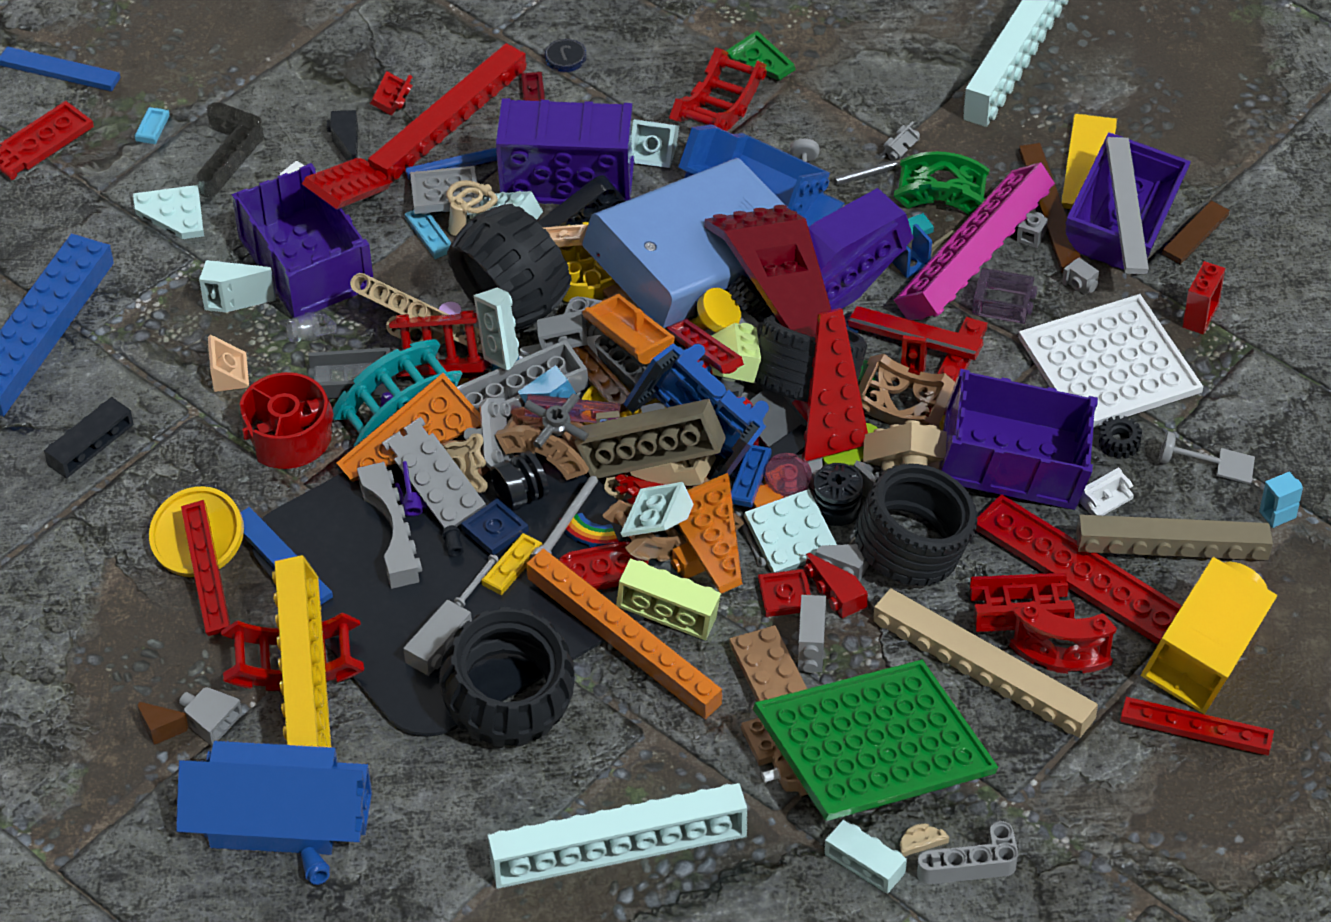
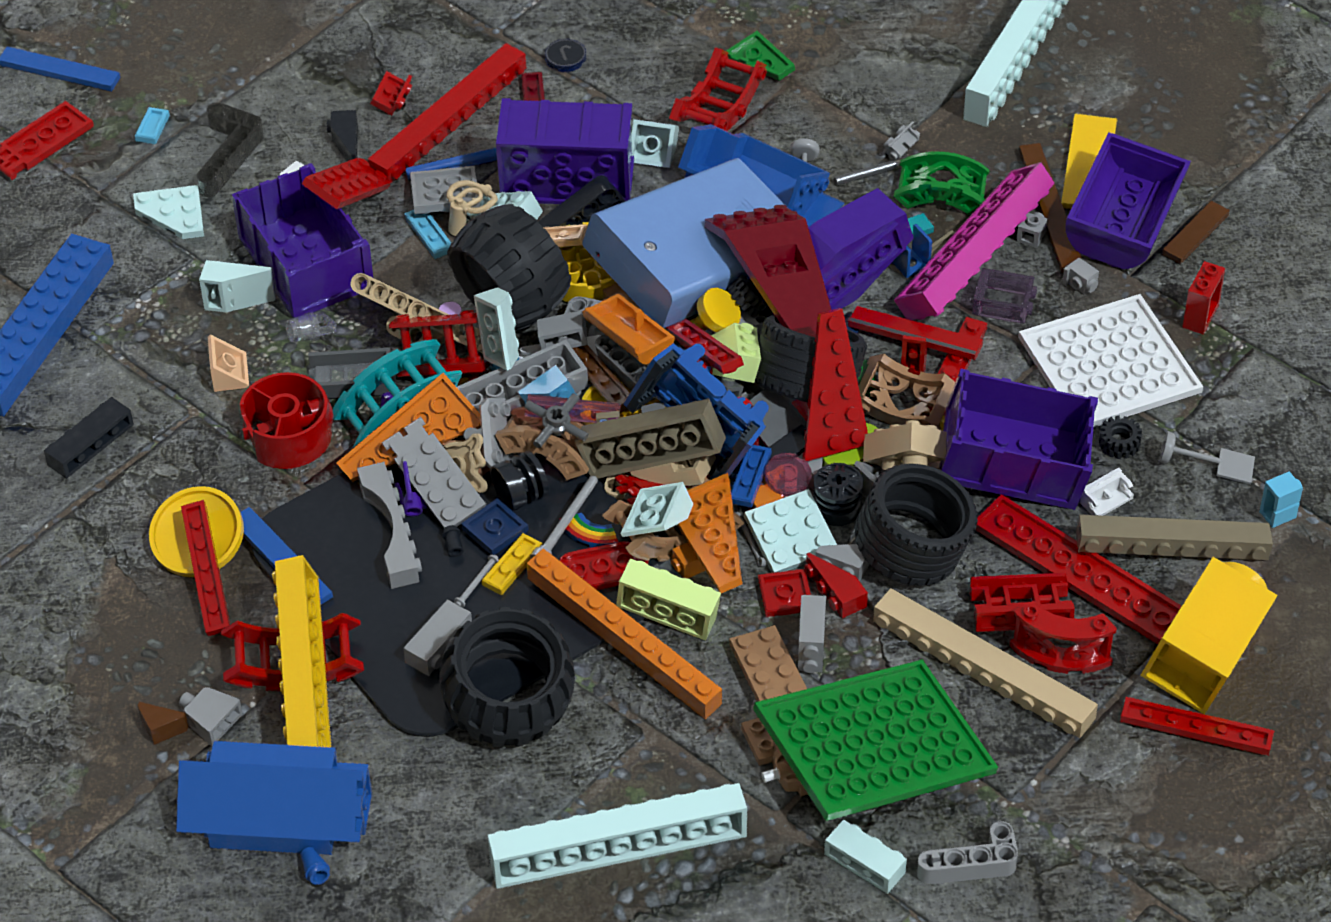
tan tile [900,824,949,857] -> none
light grey tile [1106,137,1149,274] -> none

